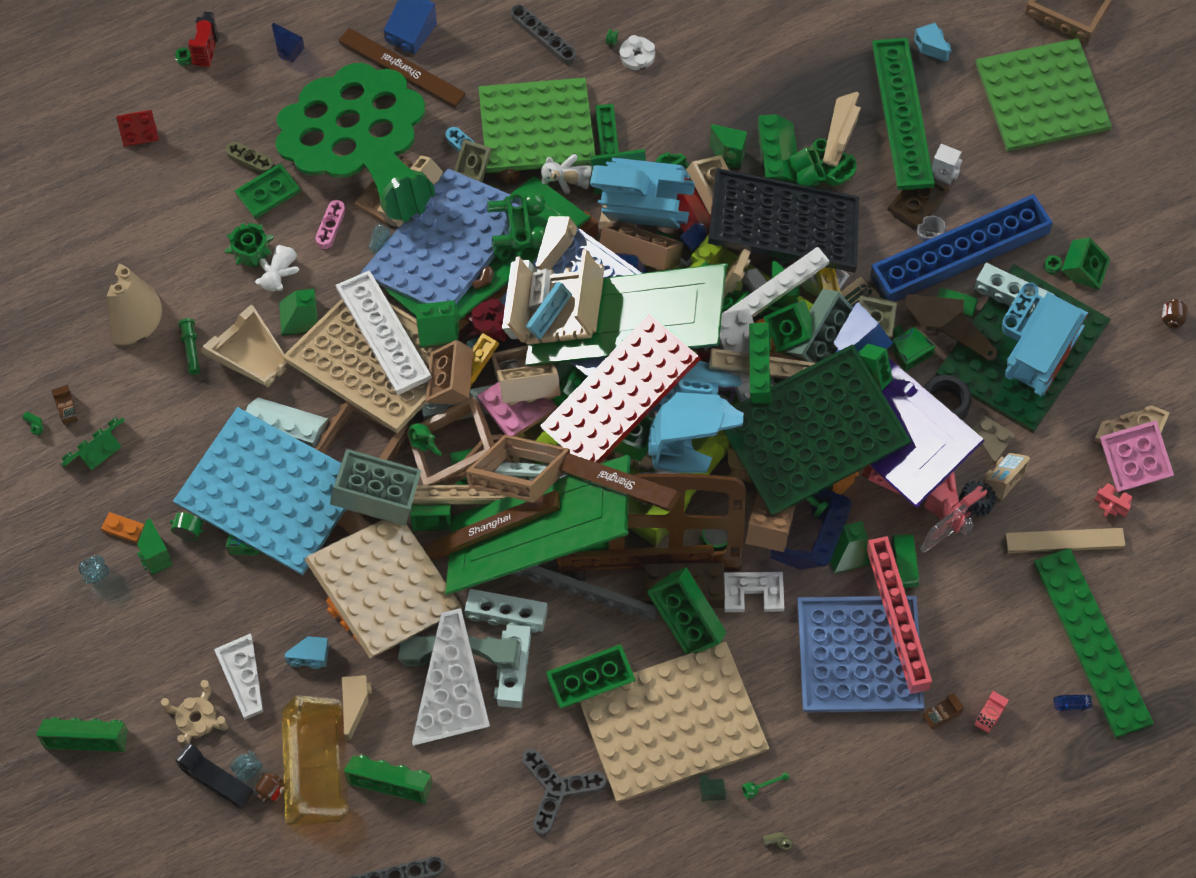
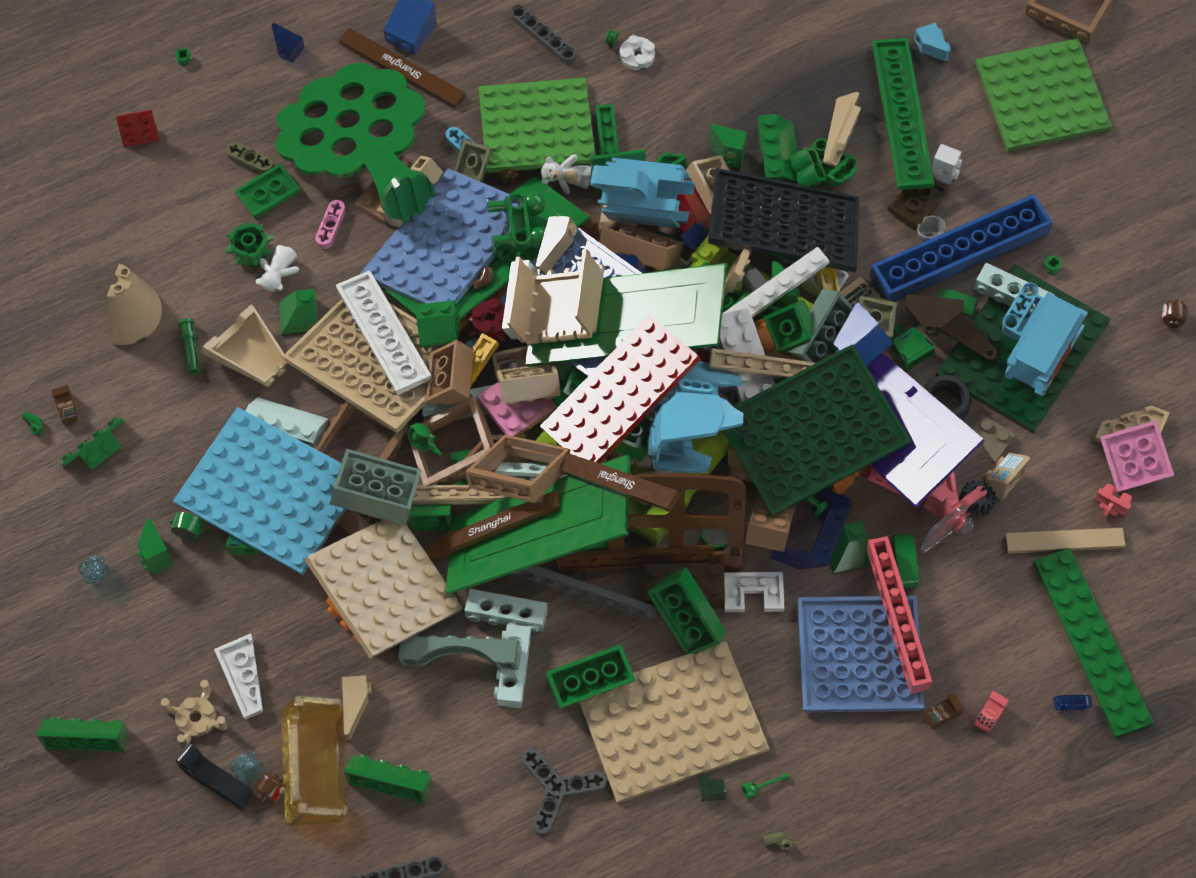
orange plate [101,512,145,544] -> none
red hips [188,11,219,67] -> none
medium azure slope [285,636,330,669] -> none
clear light blue cone [368,224,391,253] -> none
white wing [412,608,490,745] -> none
medium azure plate [525,282,573,339] -> none
white plate [529,268,551,310] -> none
green arch [749,322,772,404] -> none
green brick [858,344,893,391] -> none
green slope [1061,237,1111,289] -> none

